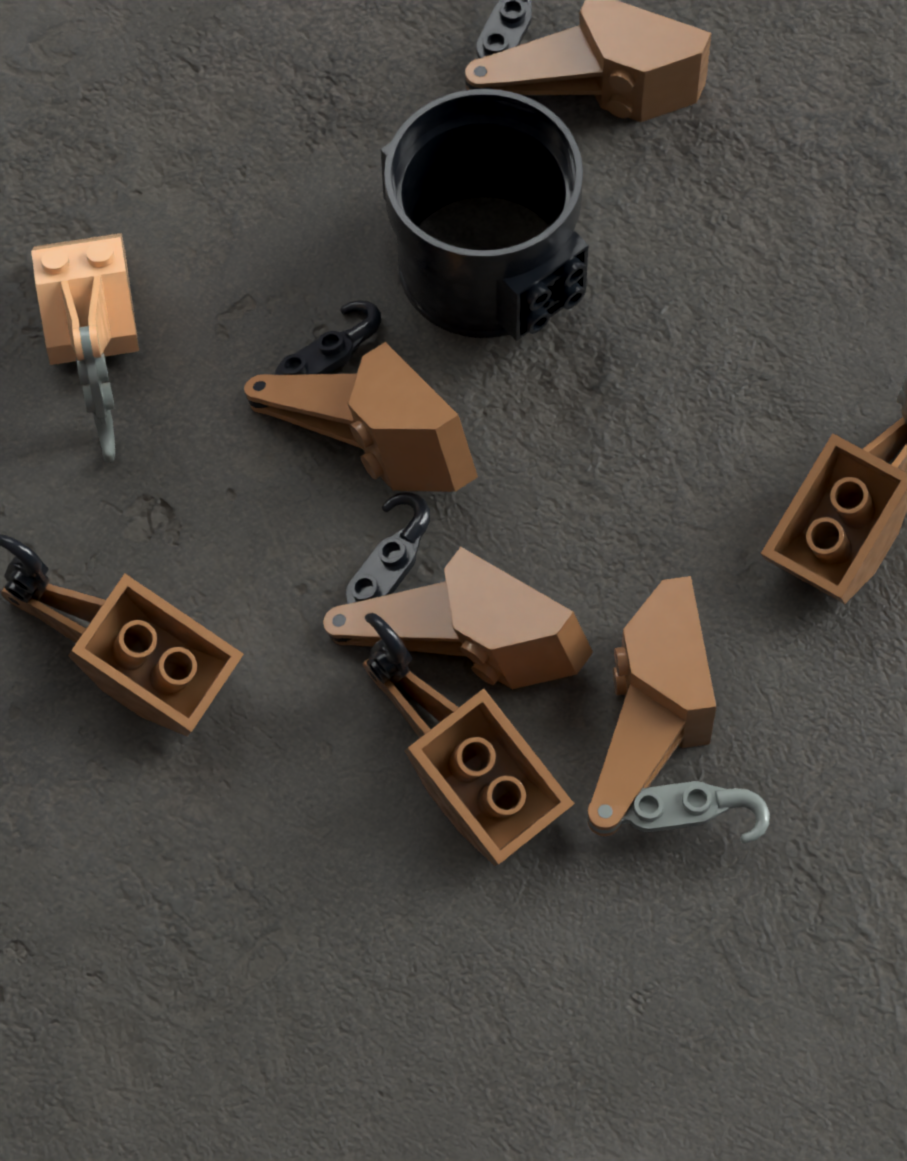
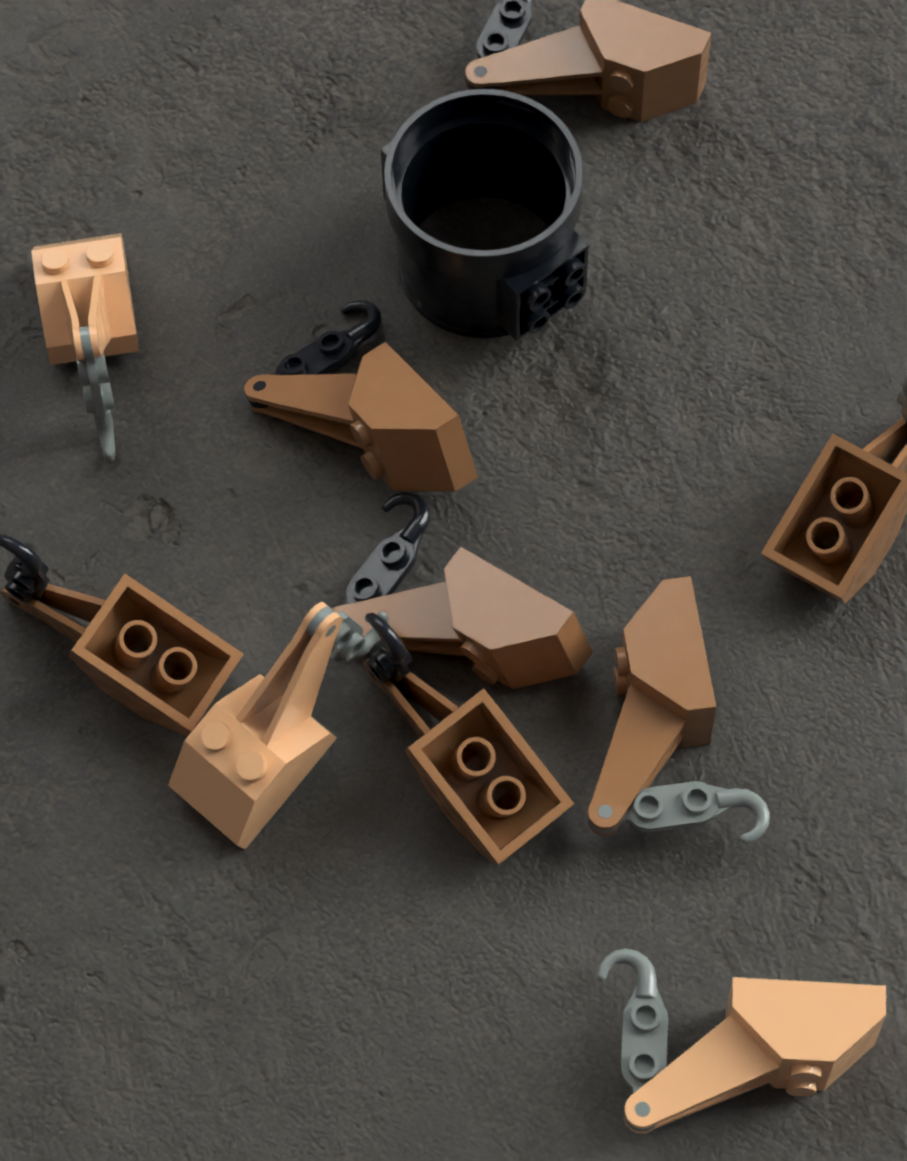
none -> light nougat slope [168,602,389,849]
none -> light nougat slope [597,949,886,1134]

